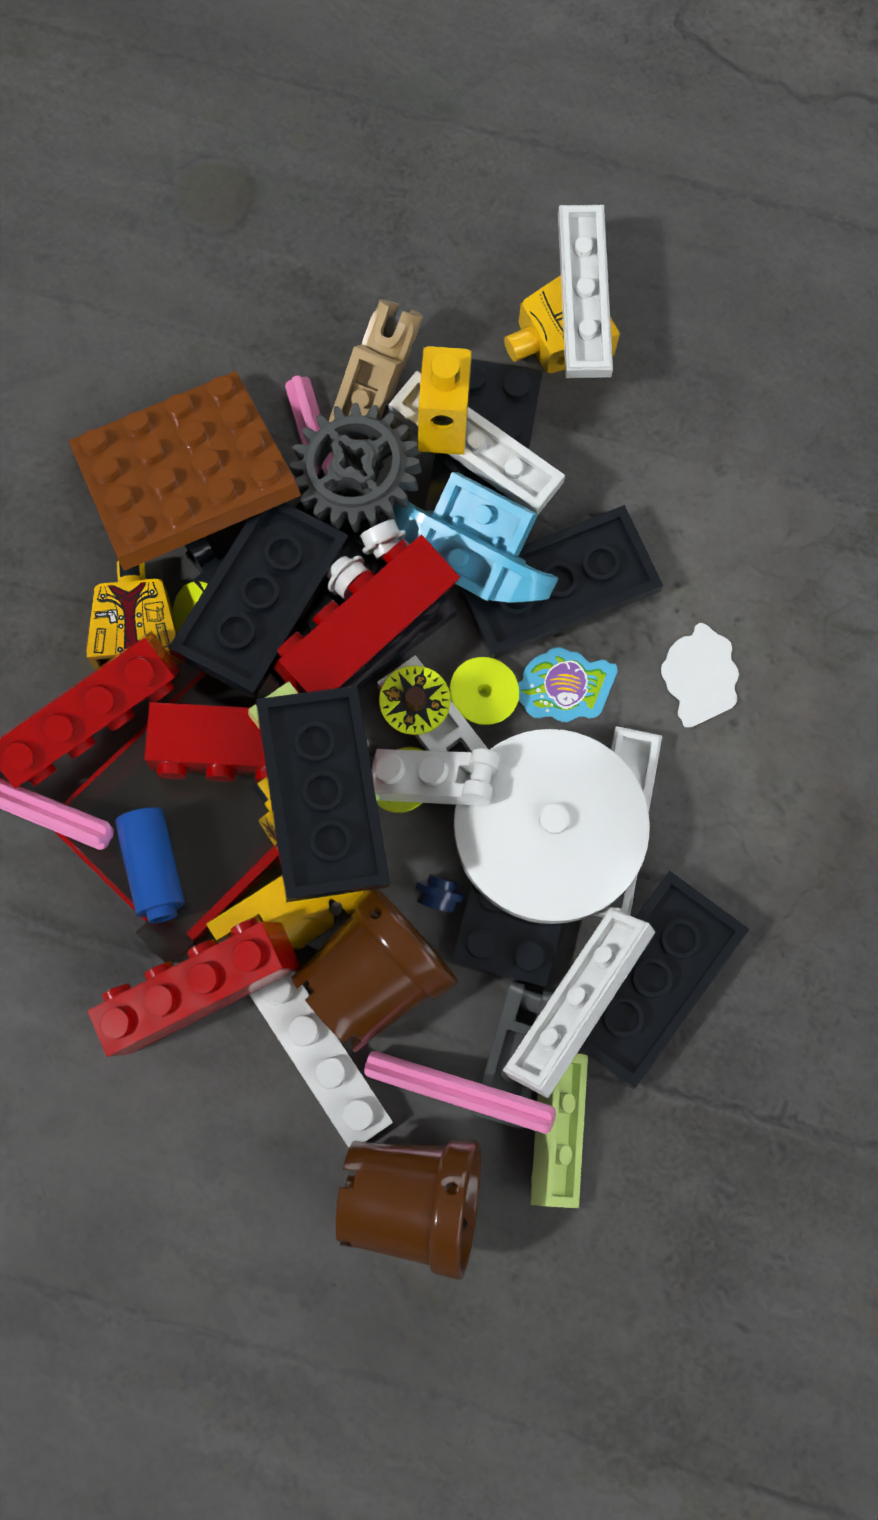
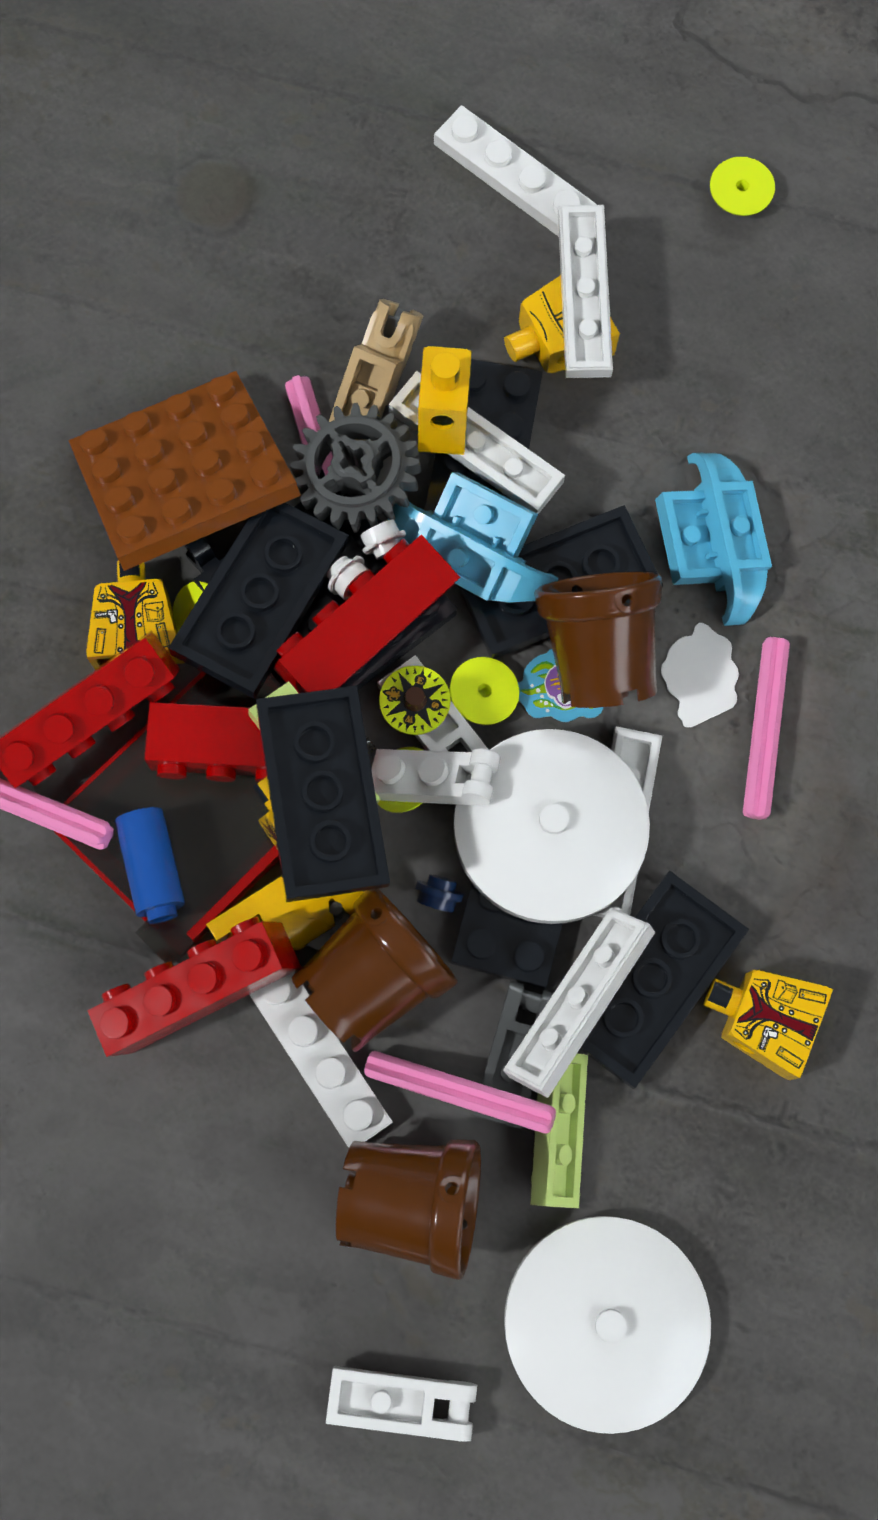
none -> white plate [326,1366,478,1441]
none -> white plate [434,105,597,237]
none -> white dish [504,1216,711,1434]
none -> reddish brown piece [534,571,662,708]
none -> medium azure plate [655,452,772,626]
none -> yellow torso [704,970,833,1080]
none -> neon yellow piece [710,157,775,216]
none -> bright pink axle [743,637,790,820]

